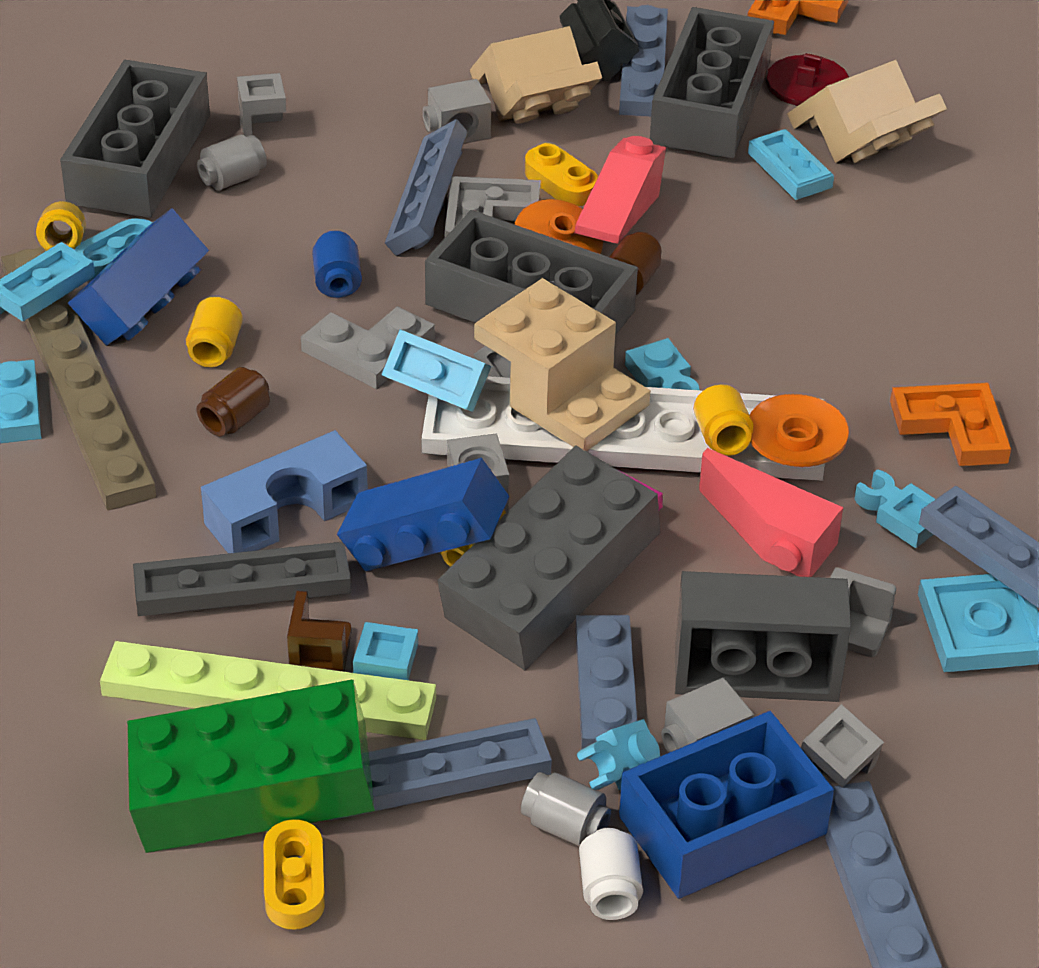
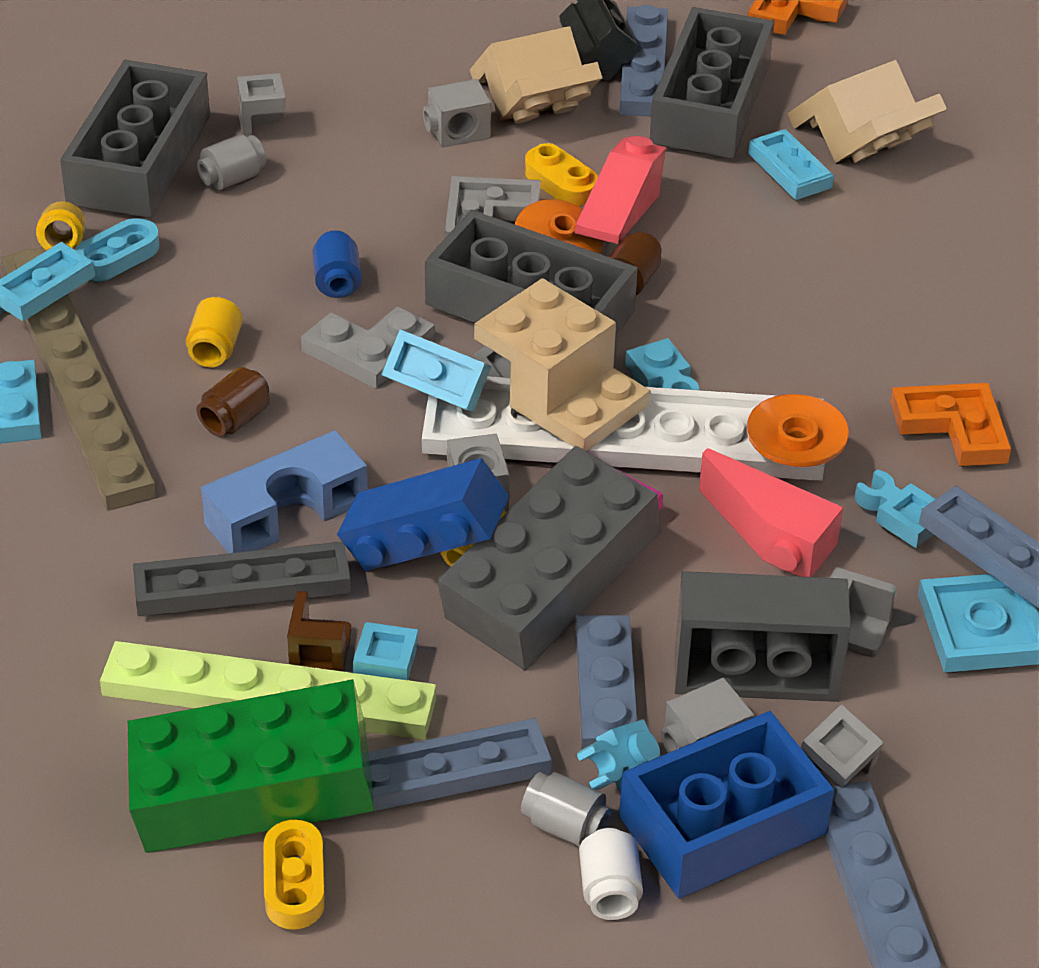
blue brick [68,208,209,346] -> none
sand blue plate [385,119,467,256] -> none
yellow brick [693,384,754,456] -> none
dark red piece [766,53,849,106] -> none

